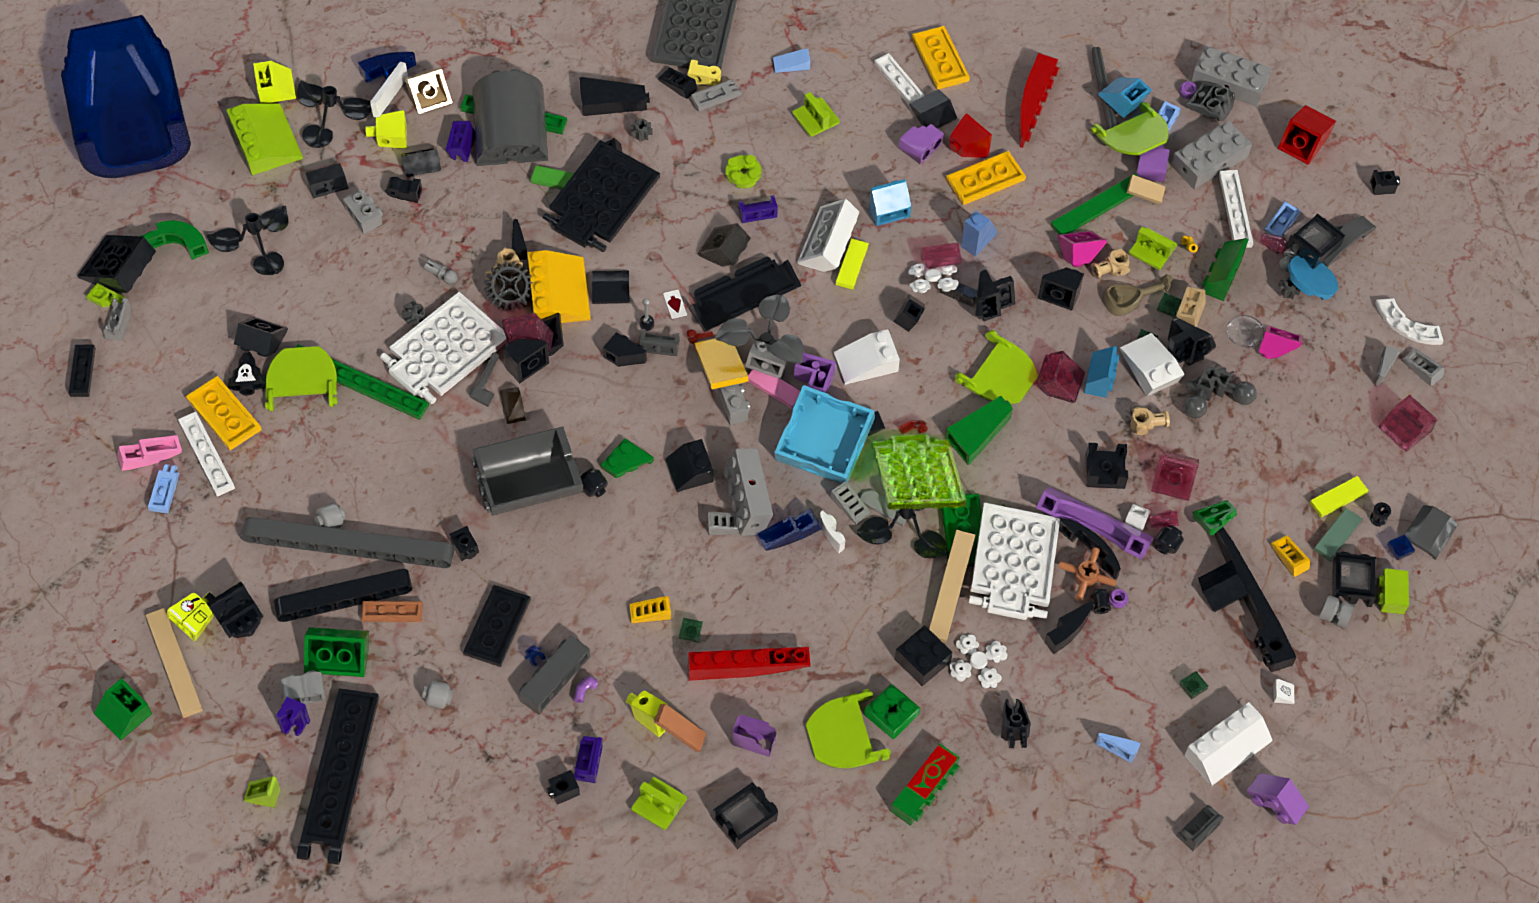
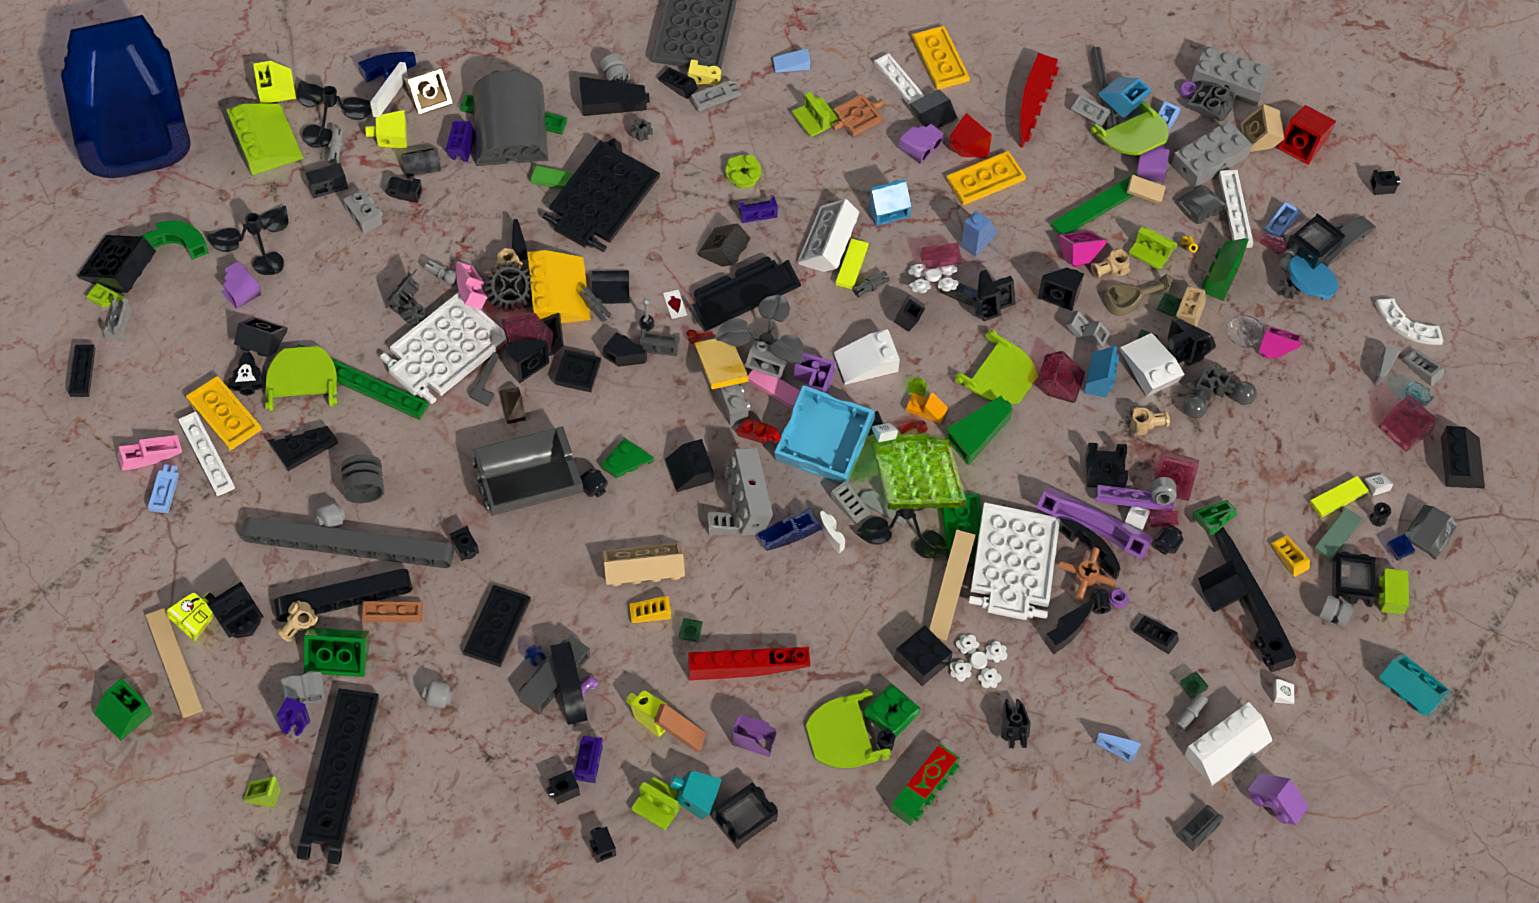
none -> medium lavender piece [221,261,261,309]
none -> black wing [268,426,338,471]
none -> tan connector [277,600,318,642]
none -> light grey pin [327,128,344,164]
none -> dark grey wheel [341,454,384,504]
none -> dark grey hinge [386,269,420,313]
none -> bright pink slope [456,261,487,310]
none -> black slope [550,641,588,725]
none -> black plate [555,350,601,392]
none -> dark grey pin [579,287,611,322]
none -> black brick [589,826,616,863]
none -> light grey wheel [600,54,630,83]
none -> tan slope [602,542,685,586]
none -> teal torso [669,771,722,819]
none -> red hinge [735,418,782,444]
none -> nougat plate [831,94,885,137]
none -> dark grey pin [853,271,890,298]
none -> white slope [871,423,898,442]
none -> black bush [876,729,895,751]
none -> light orange slope [906,392,948,424]
none -> clear neon green tile [908,378,927,396]
none -> light grey slope [1066,310,1110,347]
none -> light grey plate [1071,94,1111,127]
none -> medium lavender tile [1096,485,1174,512]
none -> black slope [1133,616,1179,654]
none -> light grey head [1151,477,1177,505]
none -> light grey pin [1174,693,1208,732]
none -> dark grey slope [1175,185,1228,224]
none -> tan slope [1240,104,1284,152]
none -> white slope [1365,473,1393,496]
none -> teal slope [1379,653,1451,716]
none -> clear light blue hair [1403,382,1434,409]
none -> black slope [1441,426,1485,489]

